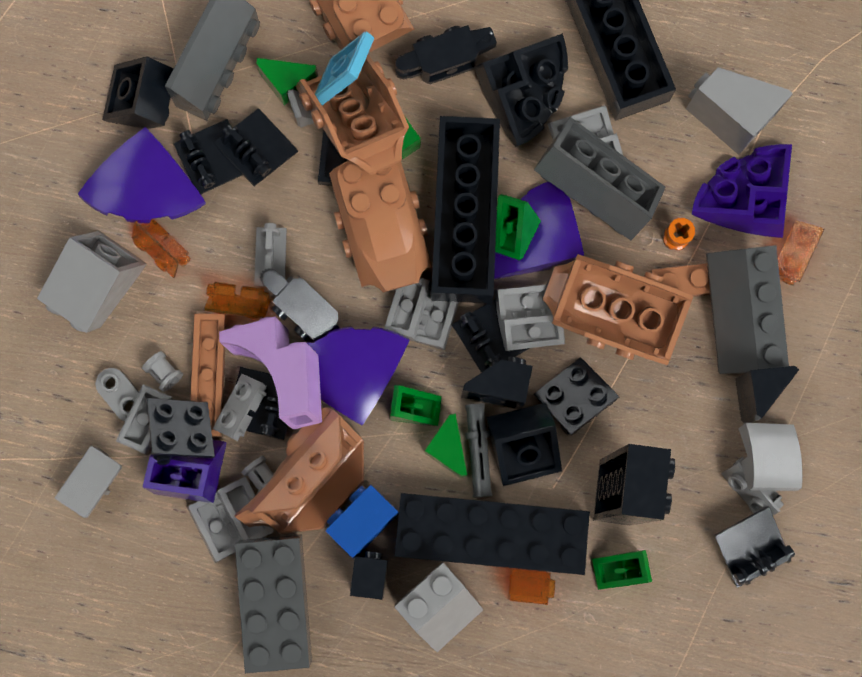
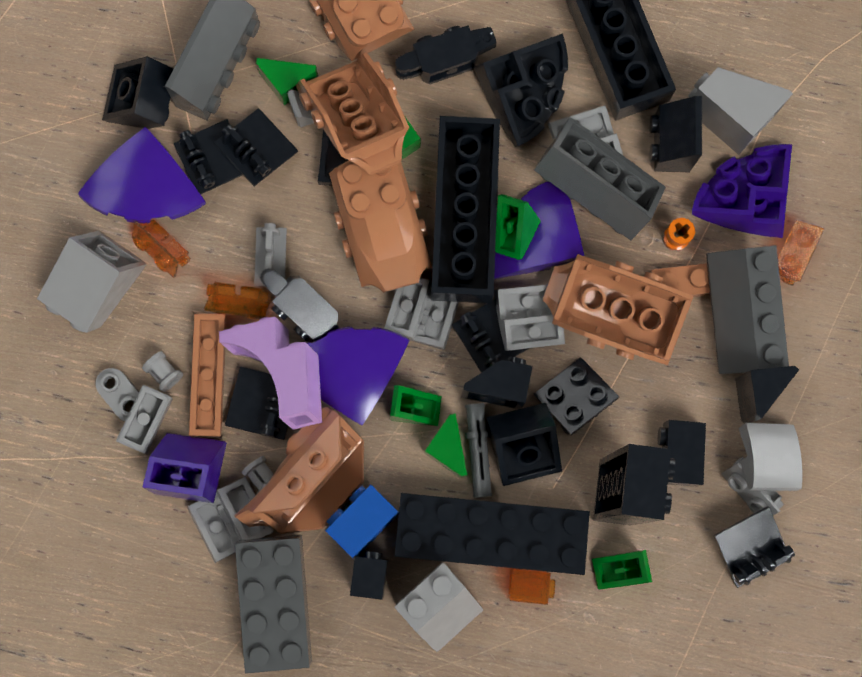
light grey panel [55,445,122,518] -> none
black hinge [146,398,215,465] -> none
light grey hinge [213,374,267,441] -> none
medium azure tile [315,31,374,105] -> none
none -> black slope [649,96,702,173]
none -> black brick [657,420,706,487]

